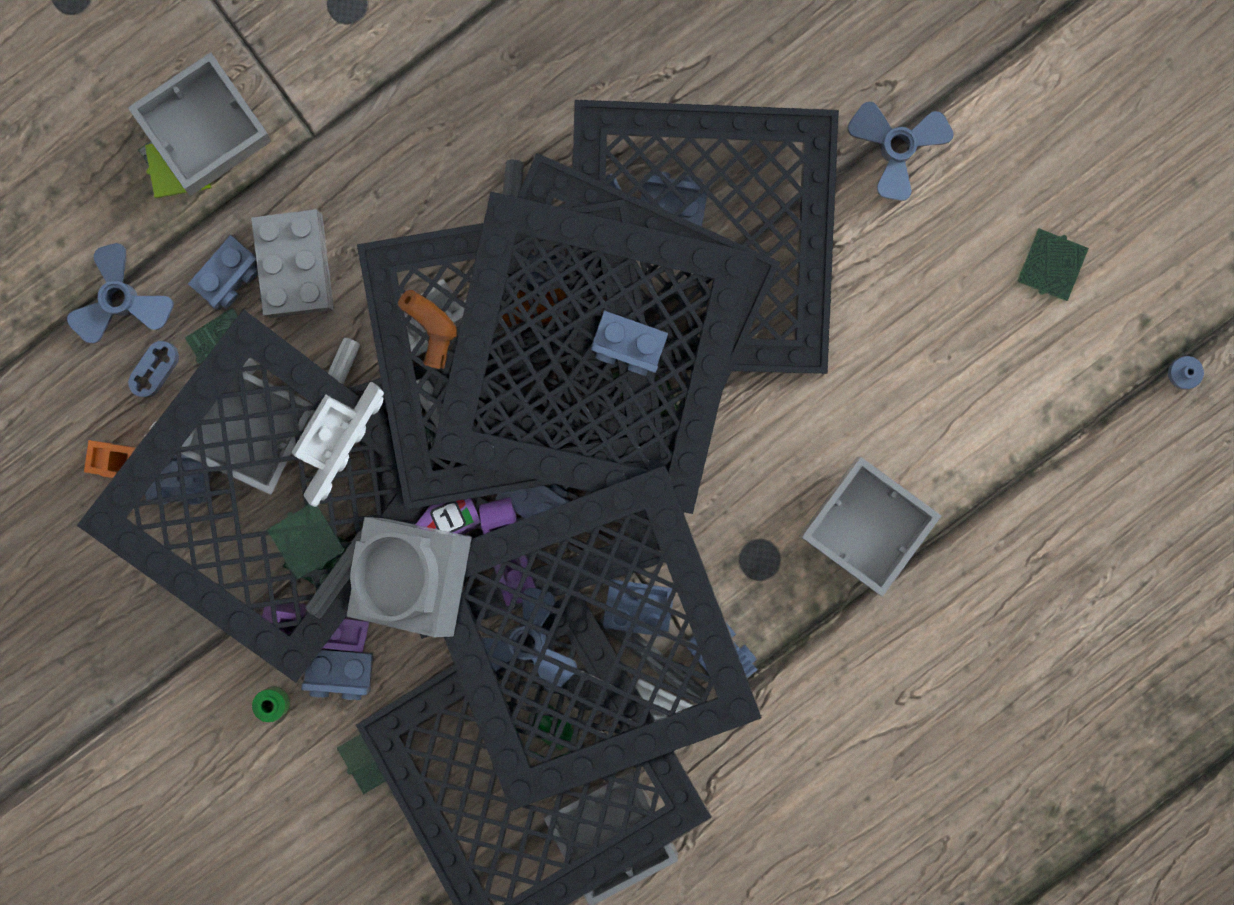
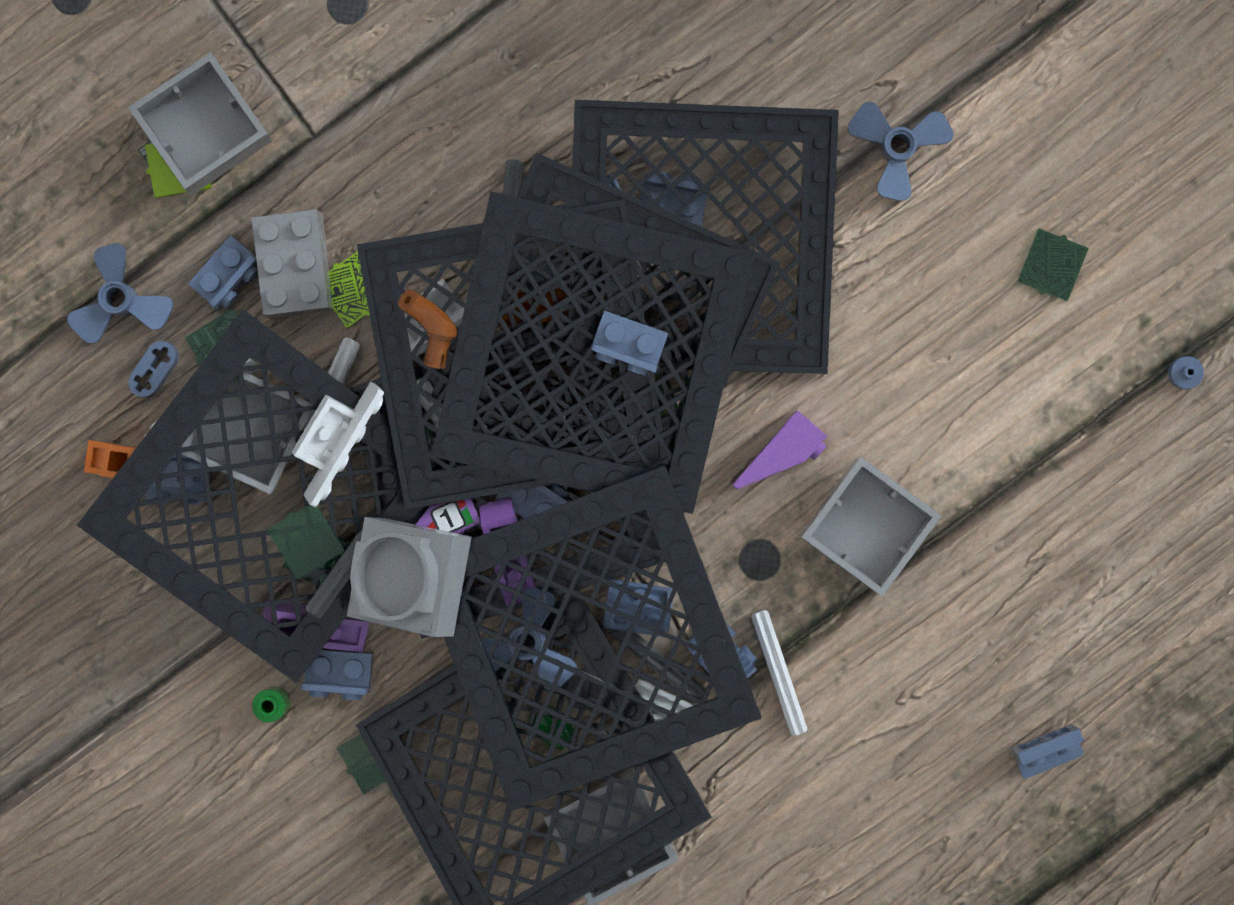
none -> lime piece [329,251,370,328]
none -> medium lavender slope [732,410,827,489]
none -> white axle [751,610,807,736]
none -> sand blue bracket [1011,724,1084,778]

